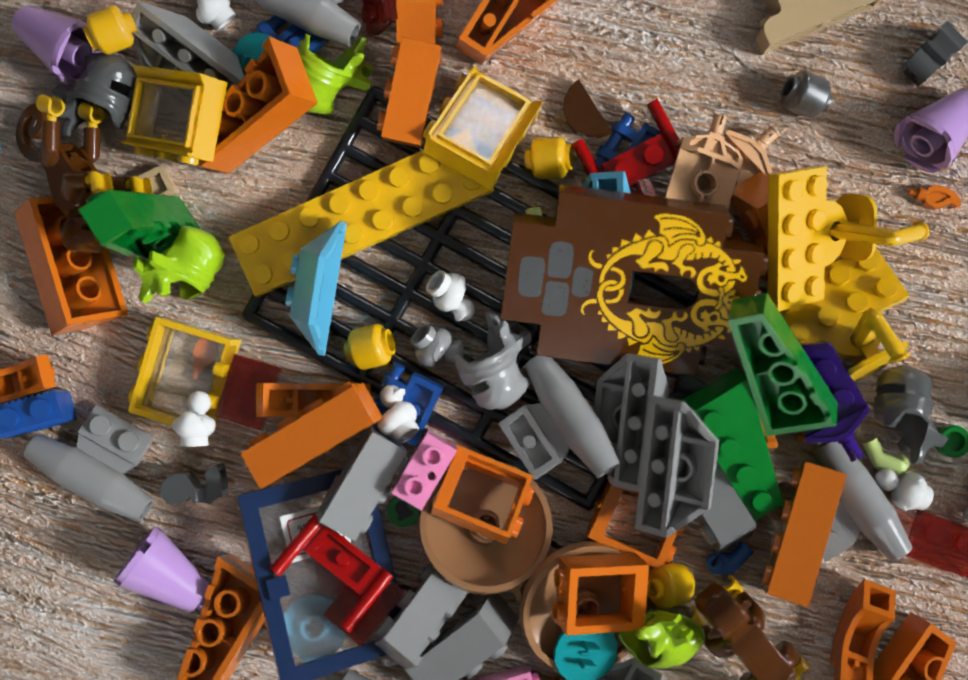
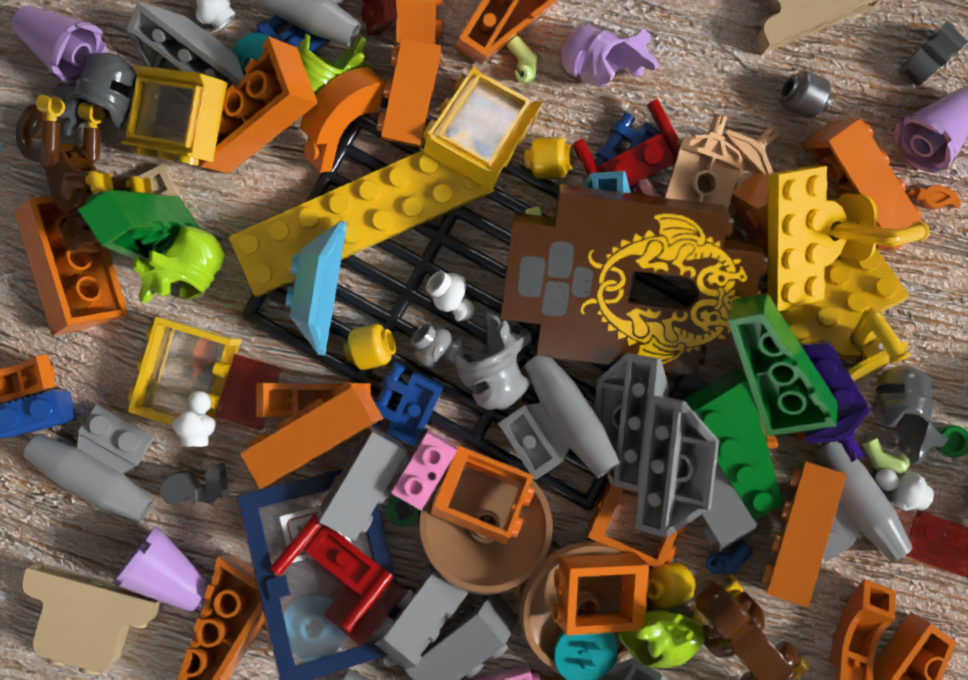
yellow head [83,5,138,55] -> none
white animal [377,385,419,444] -> none
reddish brown tile [563,79,612,138] -> none
none -> tan brick [22,563,163,675]
none -> orange arch [299,67,386,172]
none -> yellowish green arm [507,36,538,84]
none -> lavender piece [561,23,658,87]
none -> orange wedge [800,118,923,251]

